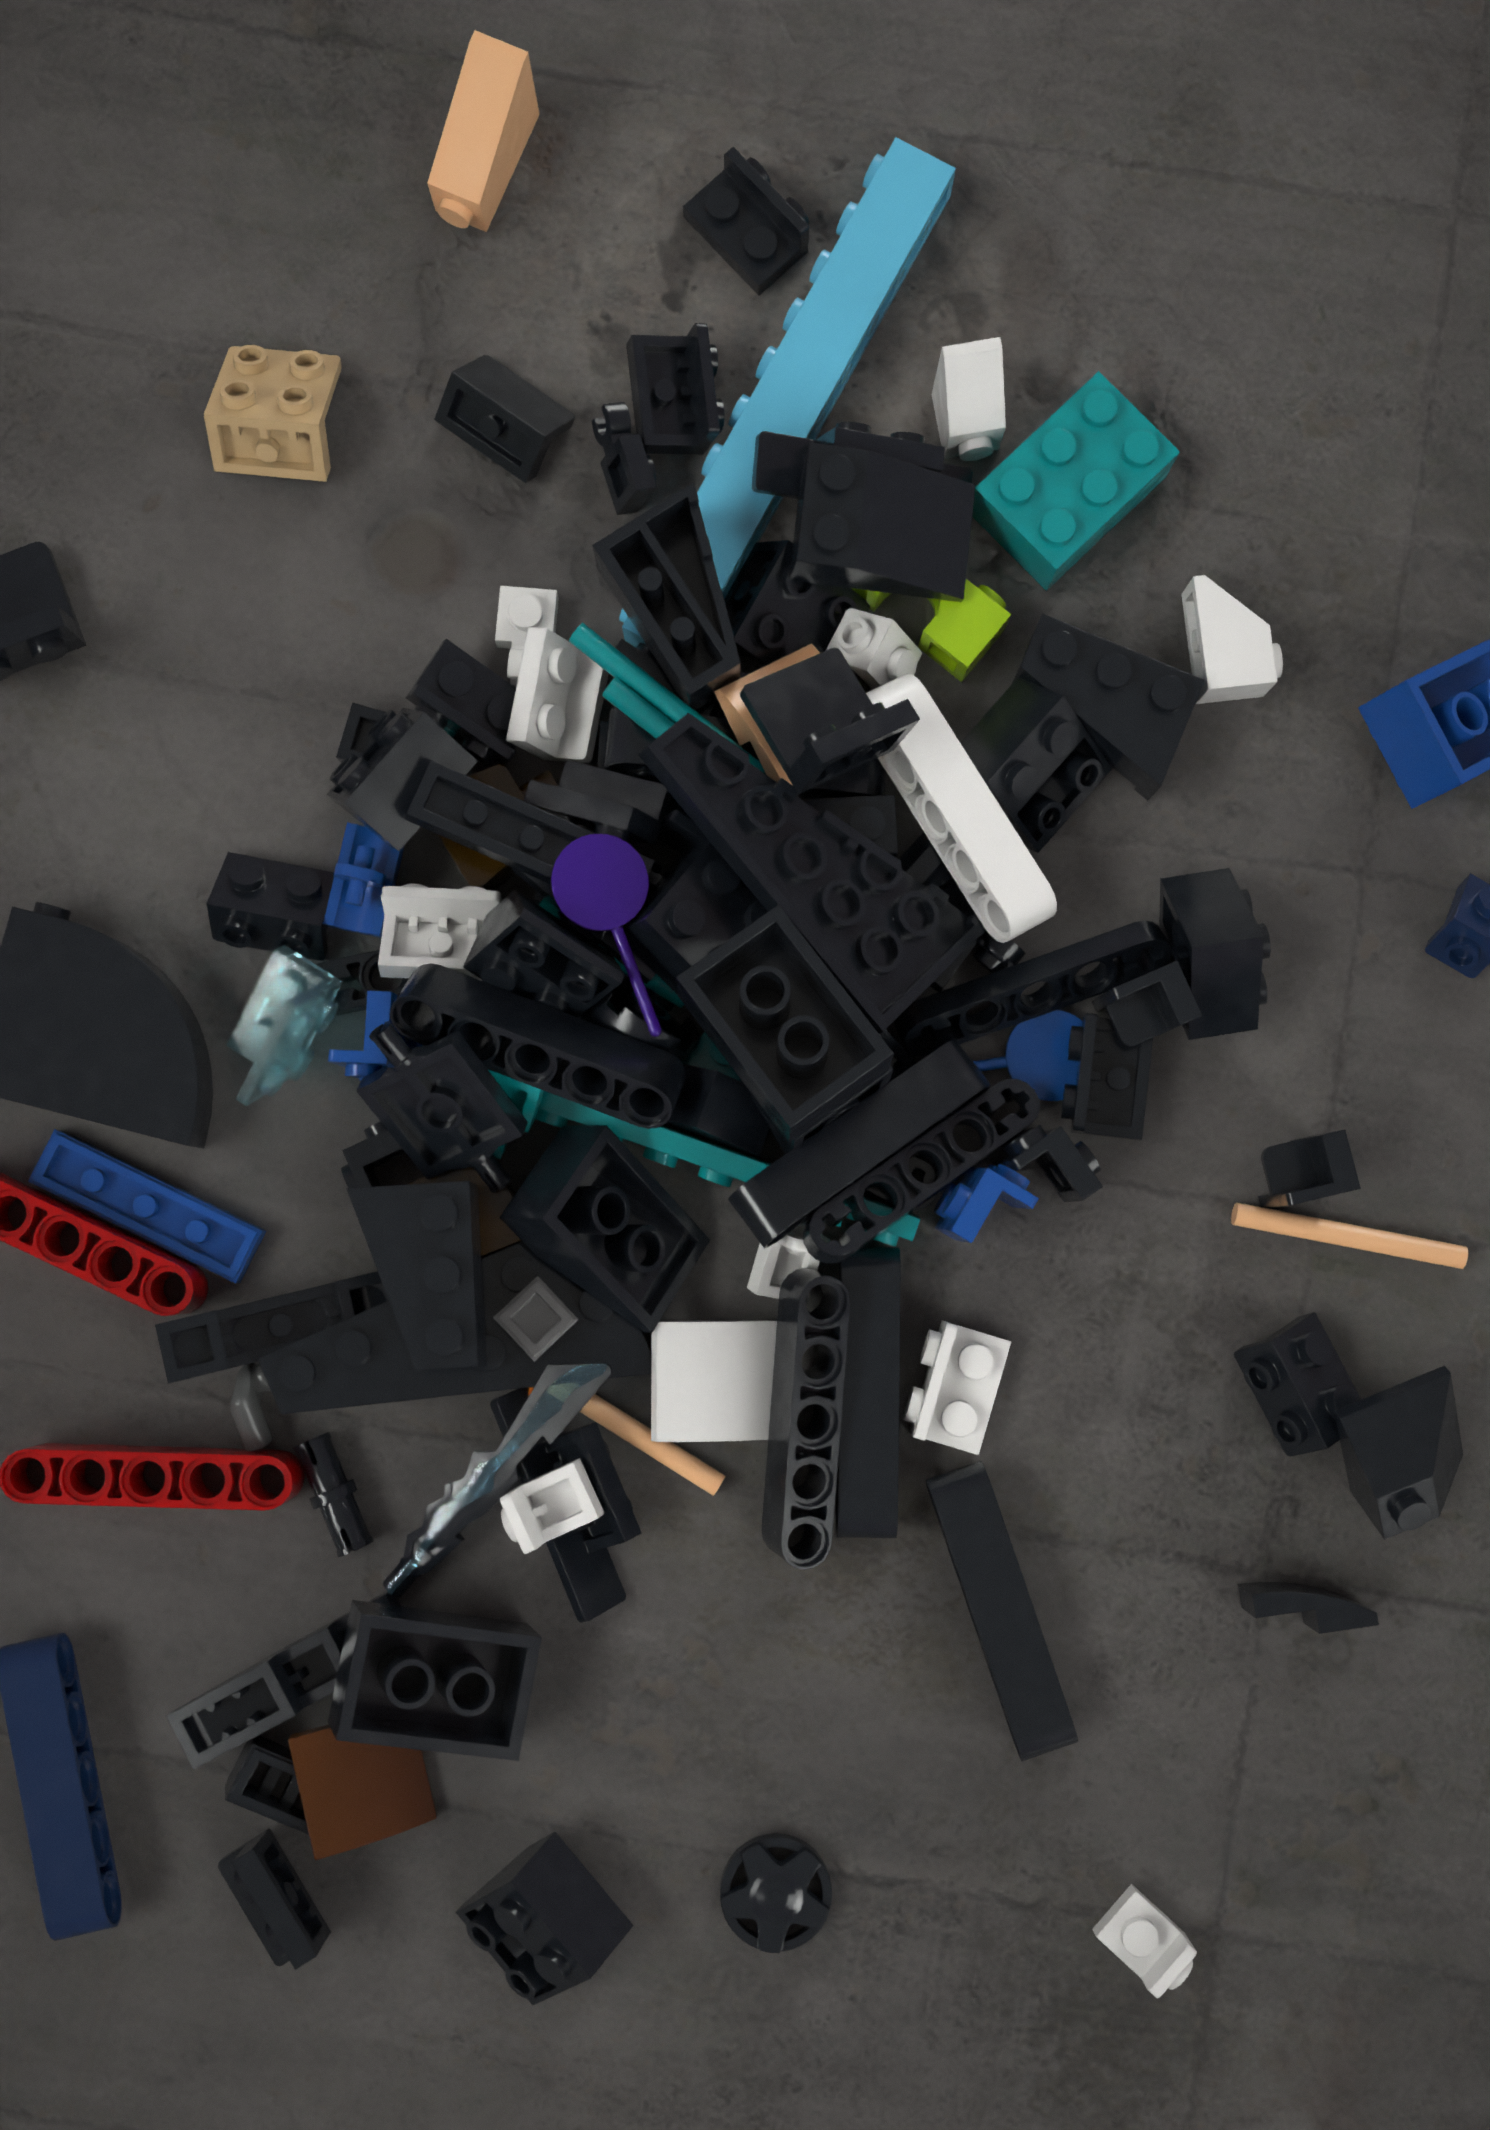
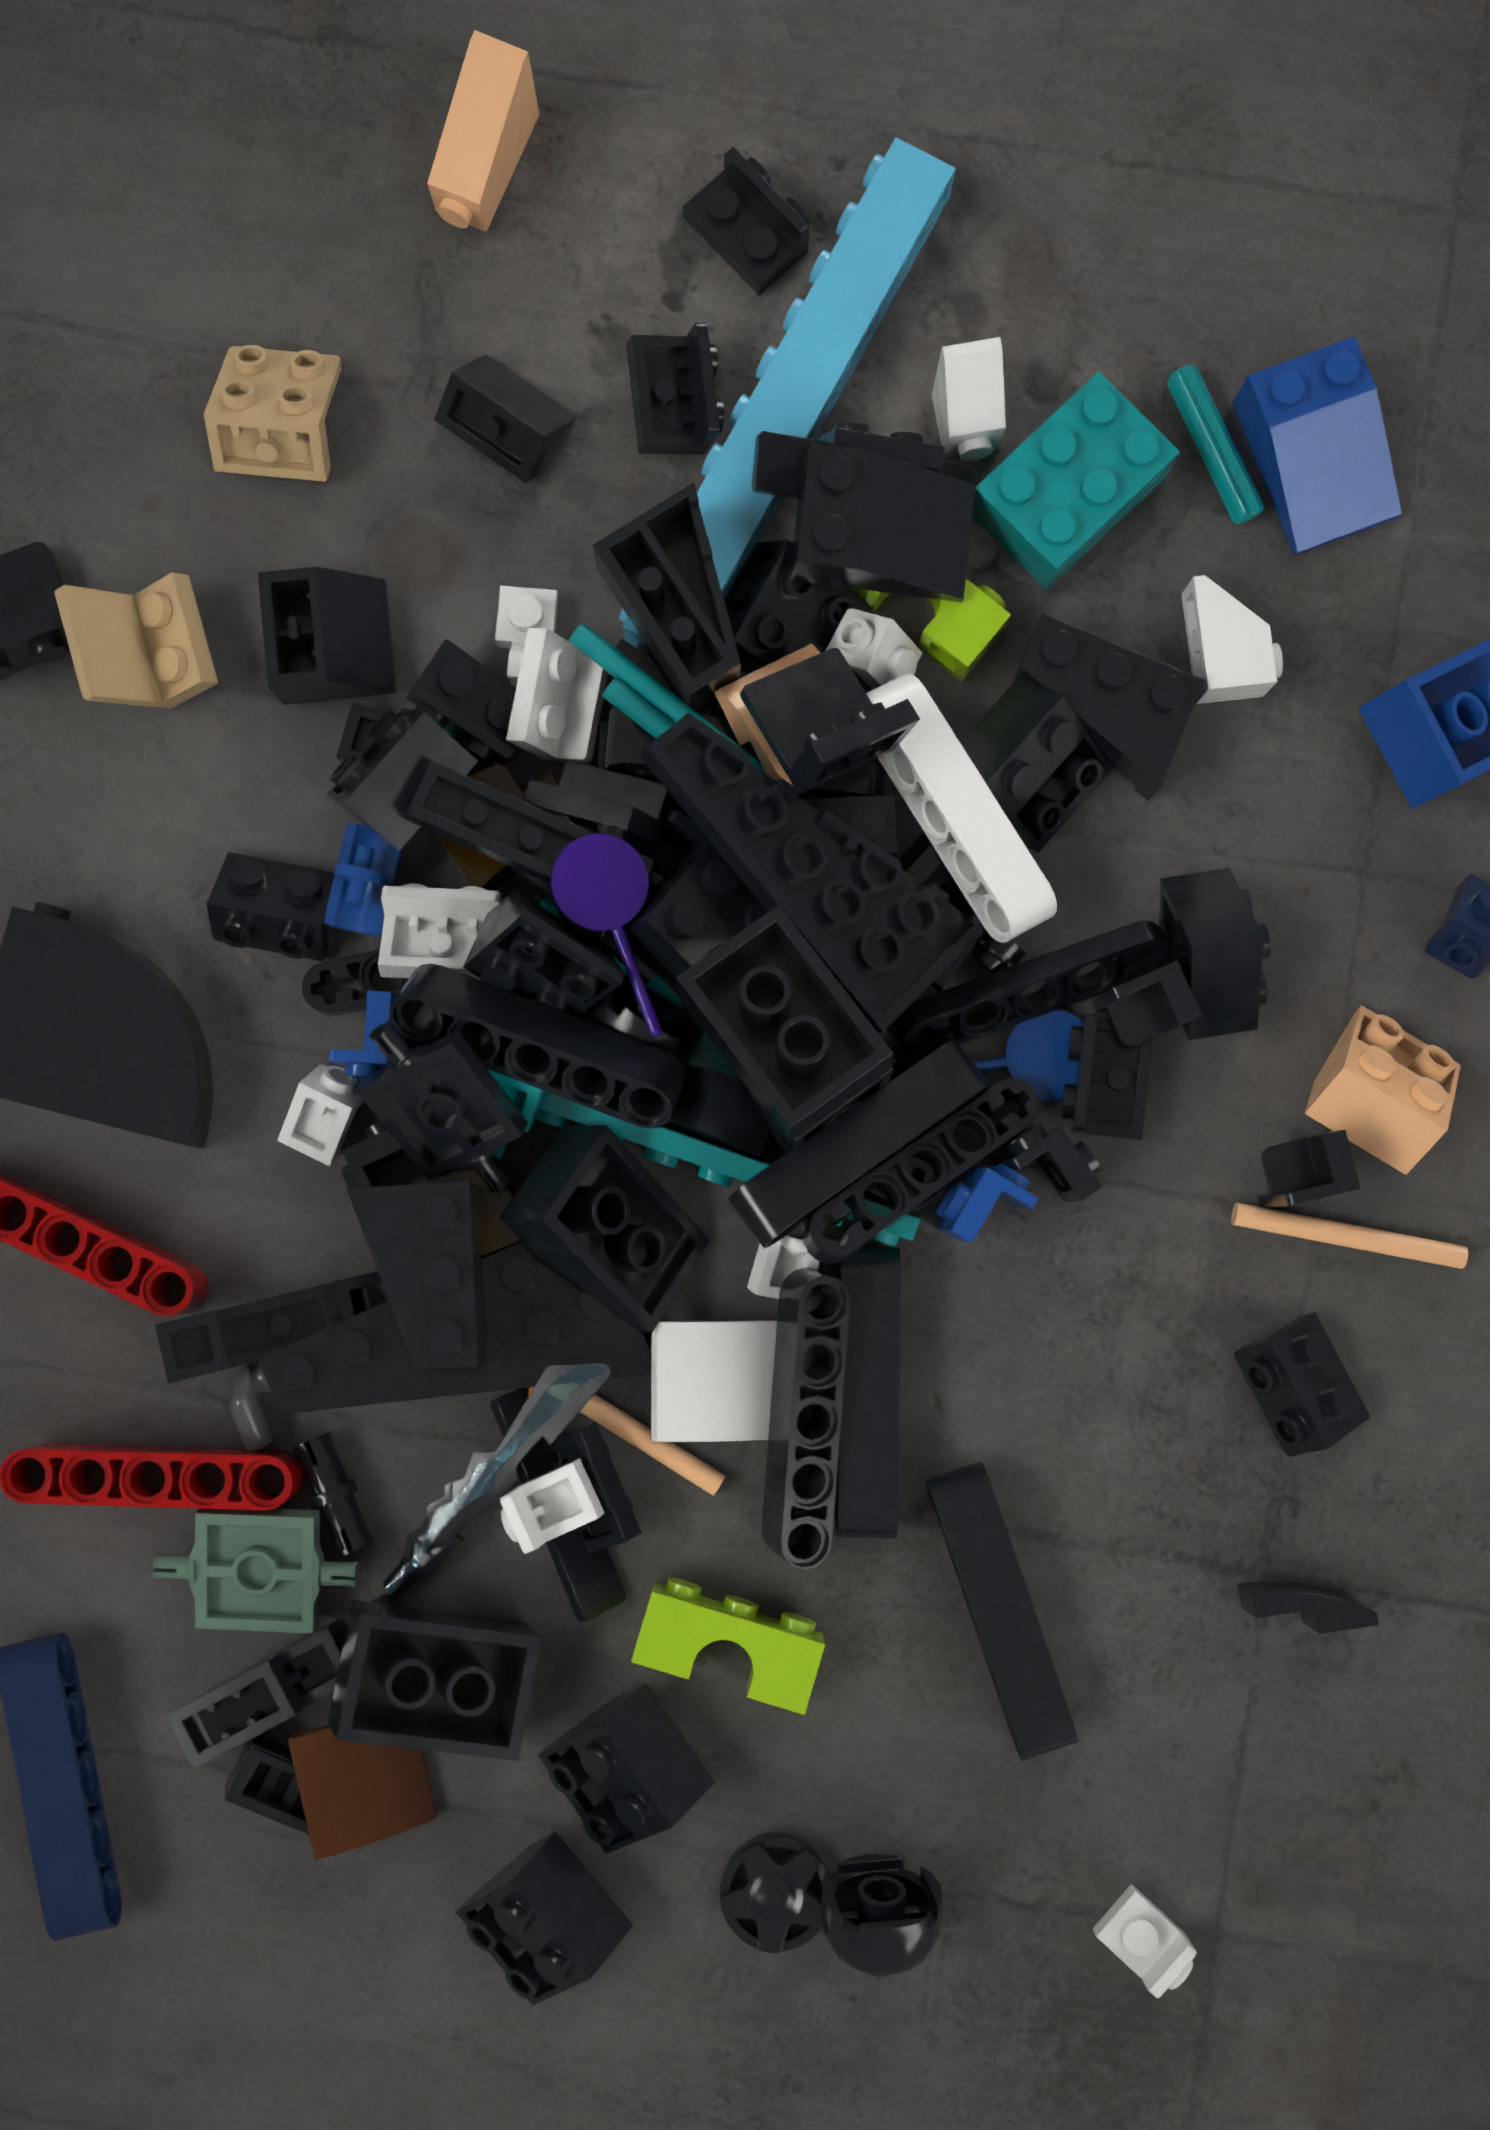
blue tile [28,1129,266,1284] -> none
black bracket [218,1828,331,1970] -> none
clear light blue bracket [226,945,343,1106] -> none
flat silver tile [493,1276,579,1362] -> none
black plate [592,402,657,515] -> none
white bracket [903,1320,1011,1455] -> none
black slope [1334,1365,1463,1540] -> none
none -> tan bracket [55,572,218,709]
none -> sand green plate [153,1508,360,1634]
none -> black slope [258,567,397,705]
none -> white bracket [277,1064,365,1166]
none -> black slope [538,1683,715,1854]
none -> lime arch [631,1578,825,1715]
none -> black cylinder [821,1854,943,1977]
none -> teal axle [1167,364,1264,525]
none -> slope [1232,336,1402,556]
none -> light nougat slope [1305,1005,1461,1175]

